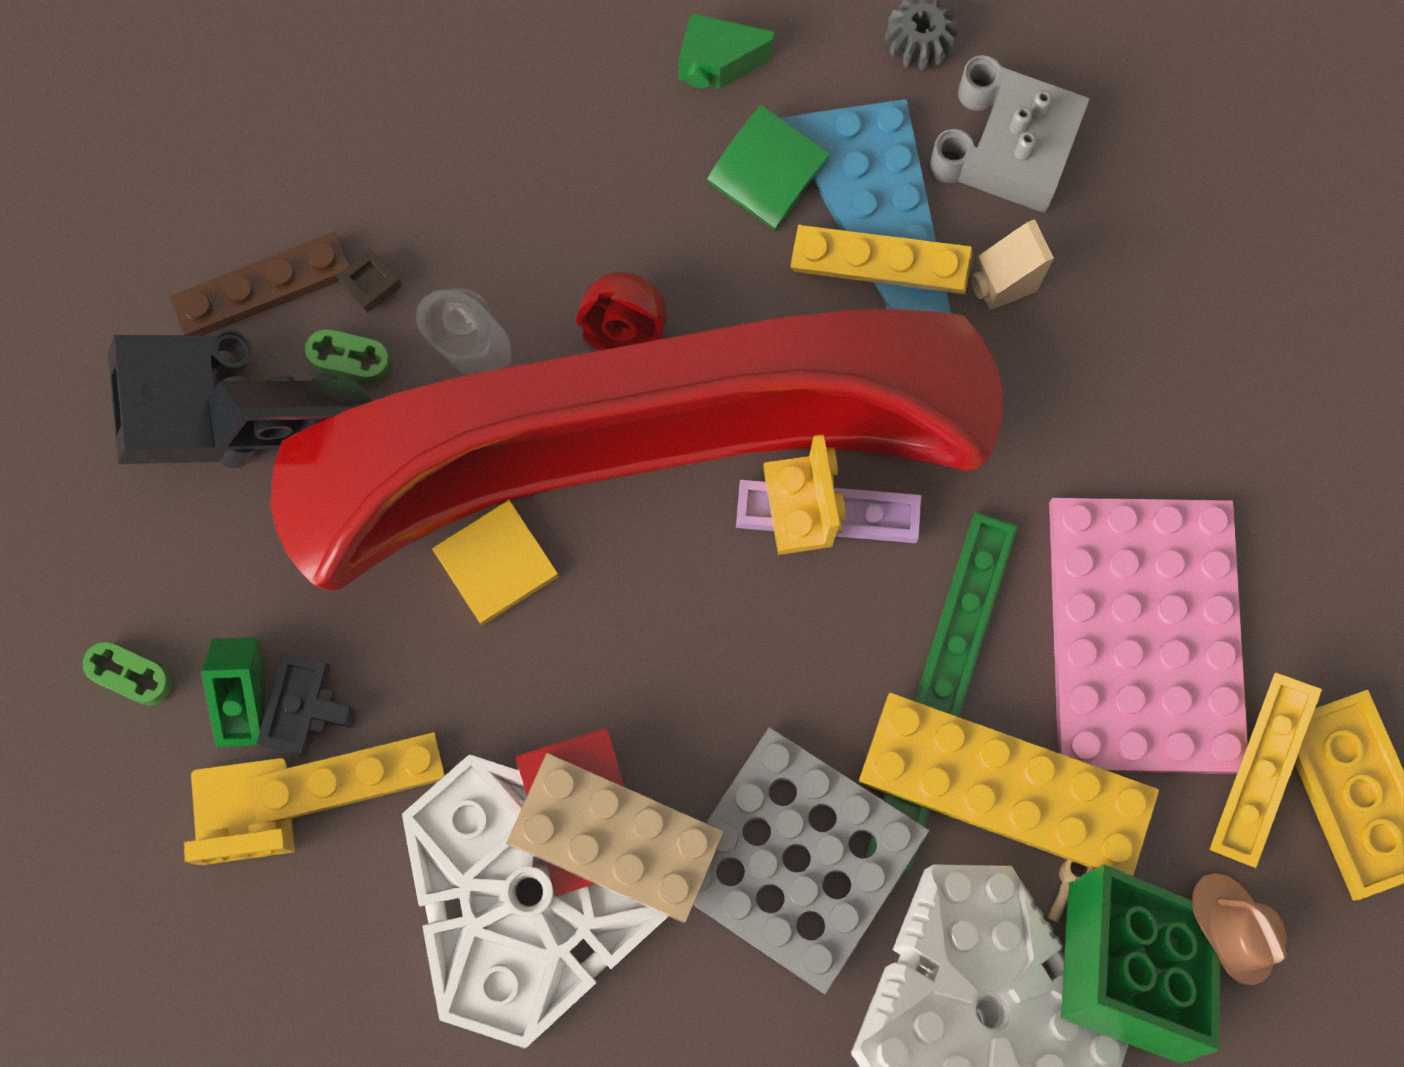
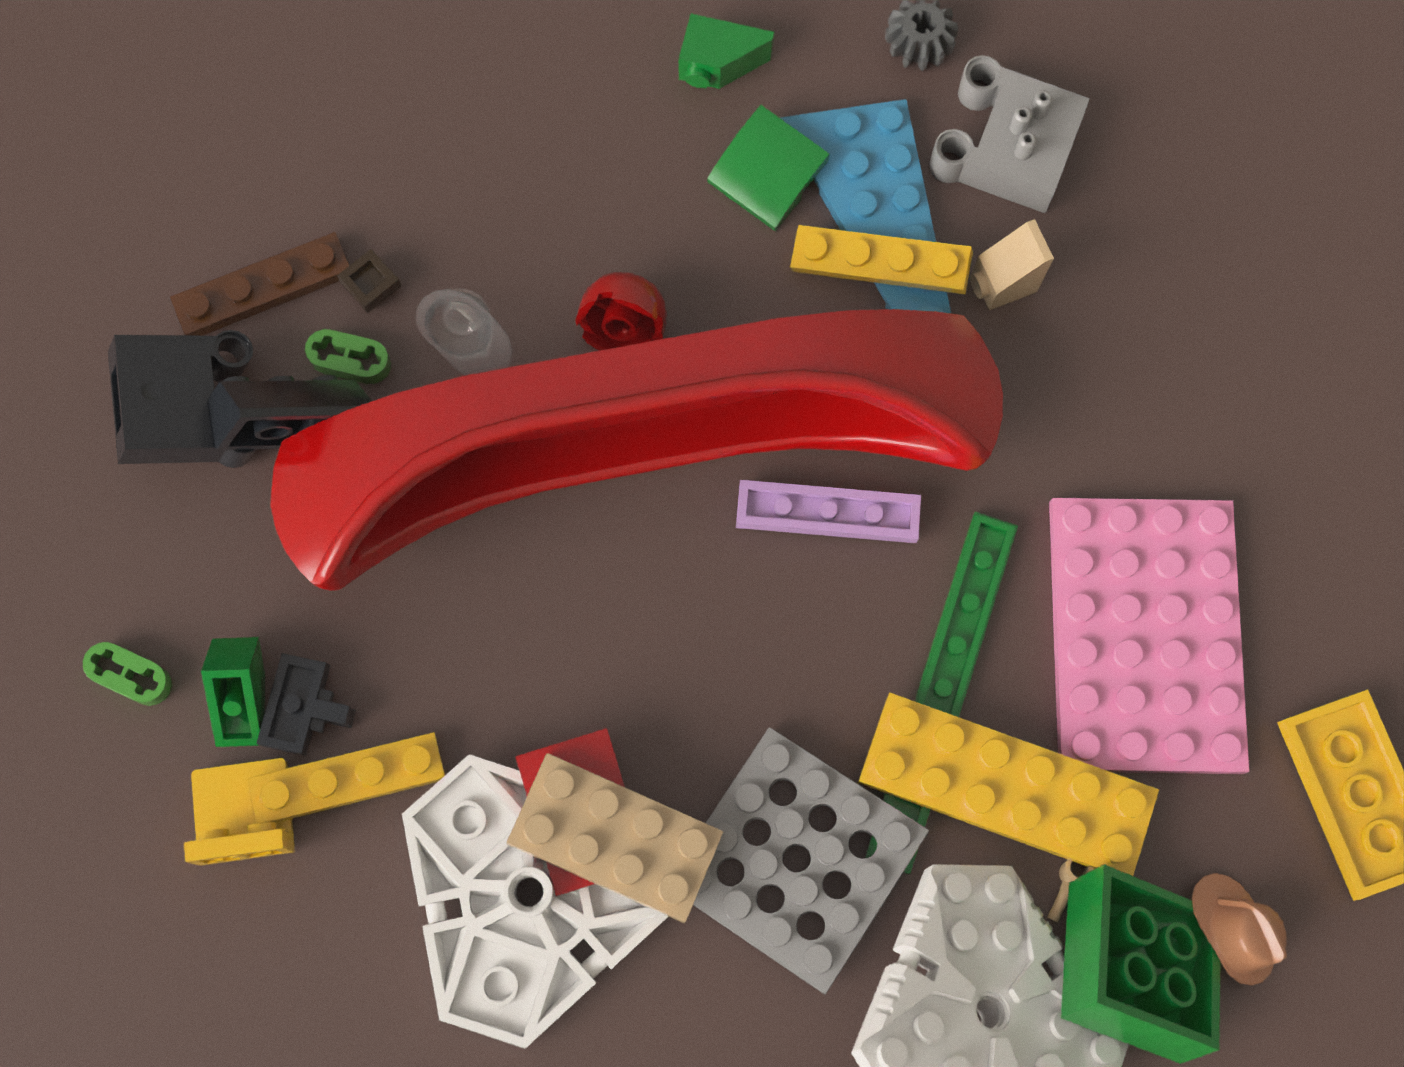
yellow tile [432,500,559,626] -> none
yellow bracket [763,435,846,555] -> none
yellow plate [1209,673,1322,868] -> none

